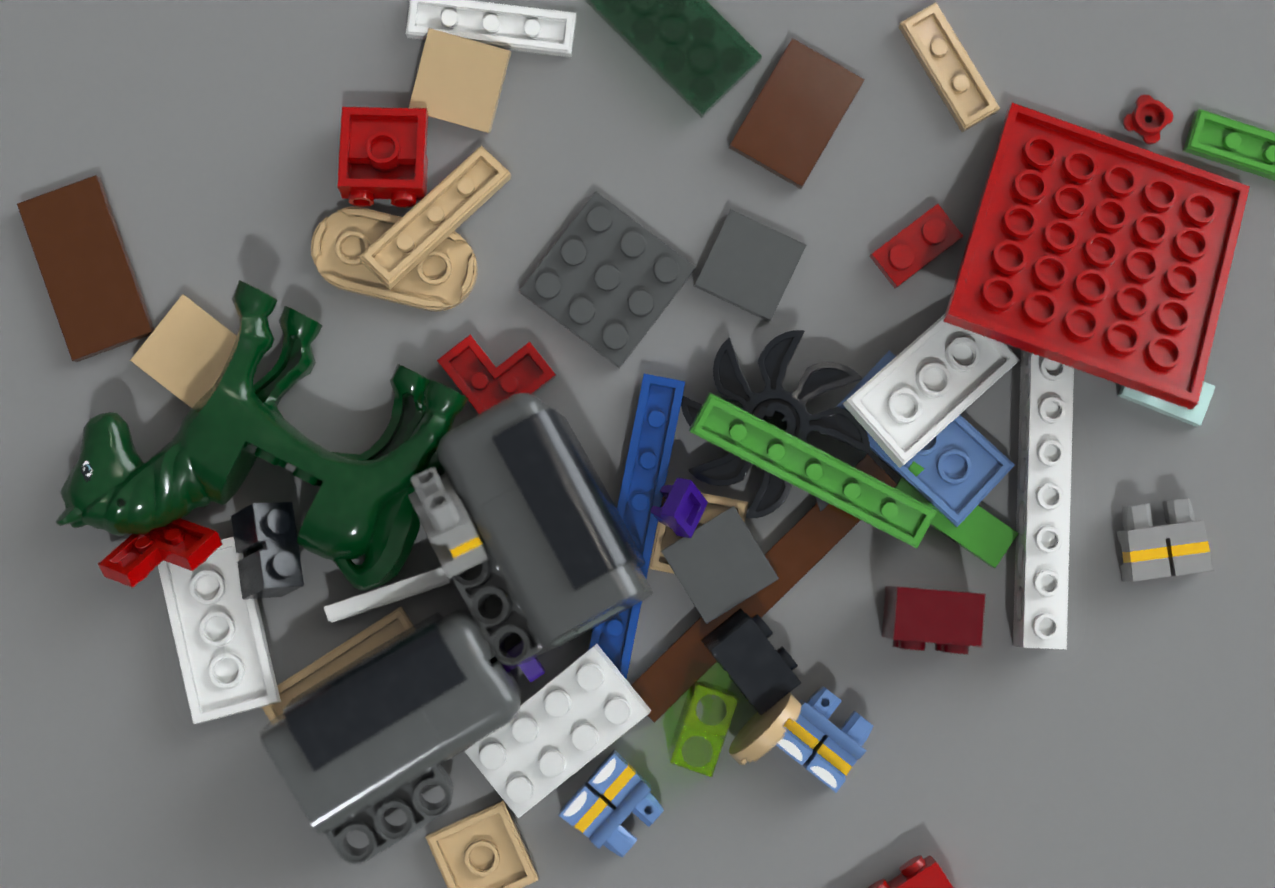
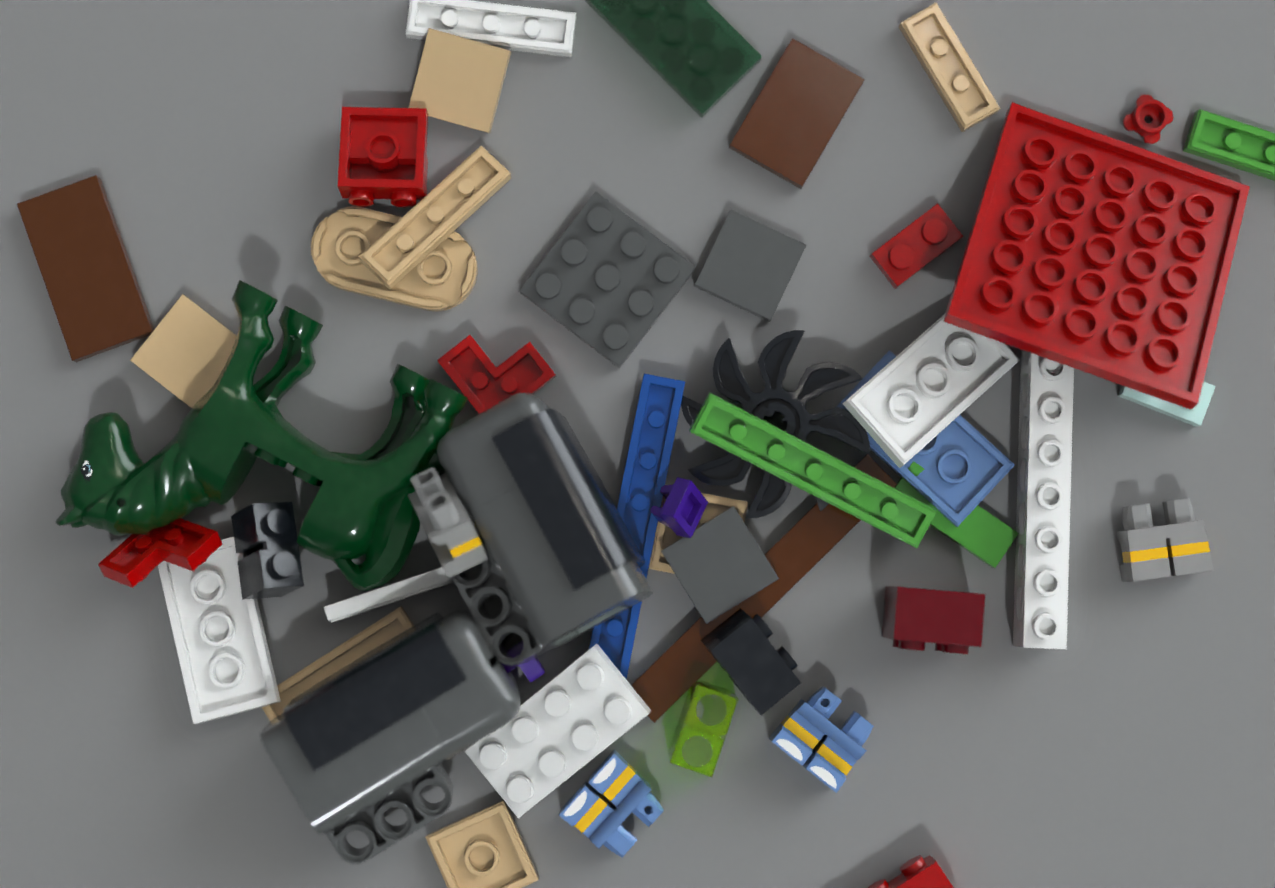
tan tile [729,692,801,765] -> none

